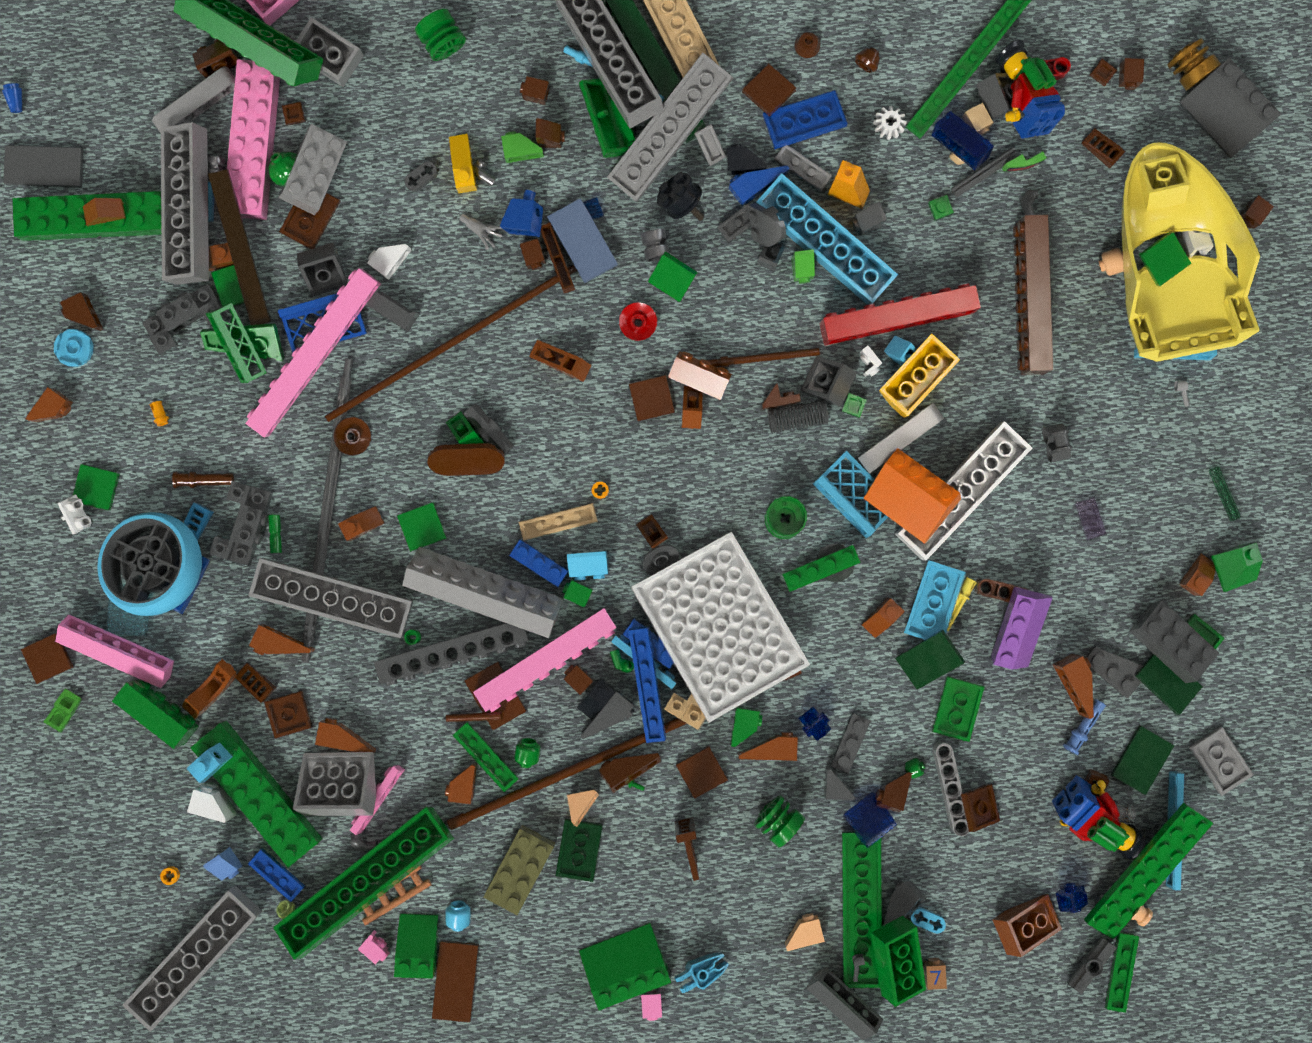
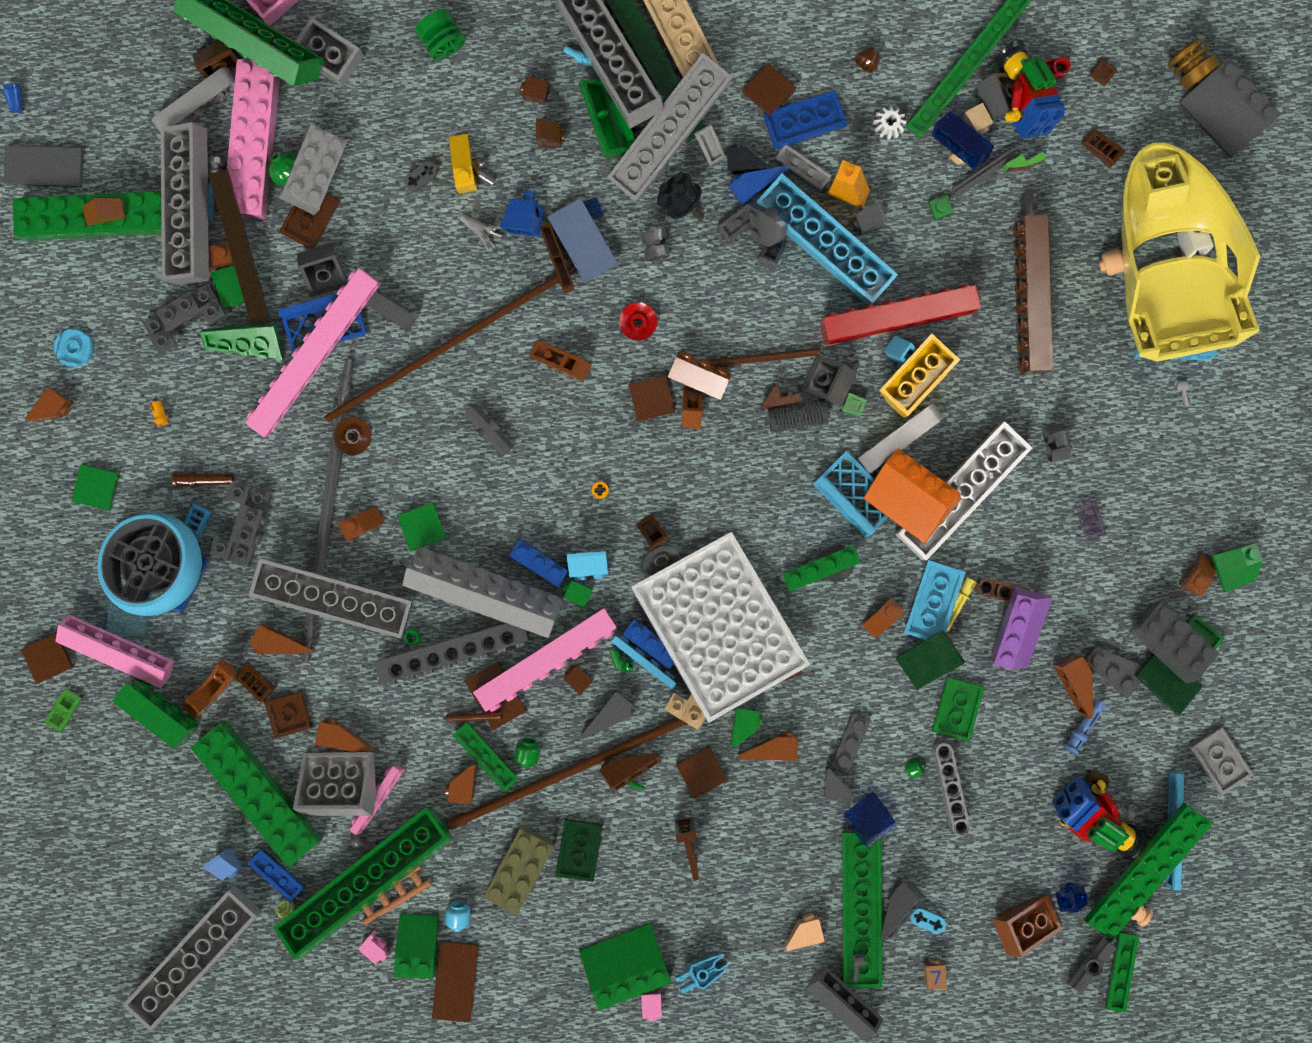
white hips [58,495,92,534] -> none
reddish brown slope [60,292,104,331] -> none
light orange bush [160,866,180,885] -> none
medium azure torso [187,743,232,783] -> none
white slope [187,782,236,823] -> none
green fence [205,303,267,383] -> none
green piece [268,515,282,553] -> none
reddish brown tile [282,102,306,126] -> none
white slope [367,244,411,280] -> none
reddish brown tile [427,443,505,476] -> none
green slope [446,411,484,444] -> none
bright green slope [501,131,544,163] -> none
tan tile [519,503,598,541] -> none
reddish brown brick [520,238,546,271] -> none
light nougat slope [567,790,599,827] -> none
black slope [577,678,616,720] -> none
blue plate [628,627,666,743] -> none
green tile [648,251,698,302] -> none
green wheel [754,795,805,848] -> none
green wheel [764,496,807,539] -> none
bright green slope [791,249,815,284] -> none
reddish brown cone [794,32,820,58] -> none
clear blue brick [798,707,831,741] -> none
white bracket [860,346,882,377] -> none
green brick [871,916,927,1007] -> none
reddish brown slope [875,772,912,812] -> none
reddish brown plate [961,784,1000,832] -> none
dark green tile [1111,725,1175,795] -> none
reddish brown brick [1119,58,1144,90] -> none
green tile [1138,231,1192,287] -> none
clear green axle [1209,467,1241,521] -> none
reddish brown brick [1240,195,1274,229] -> none

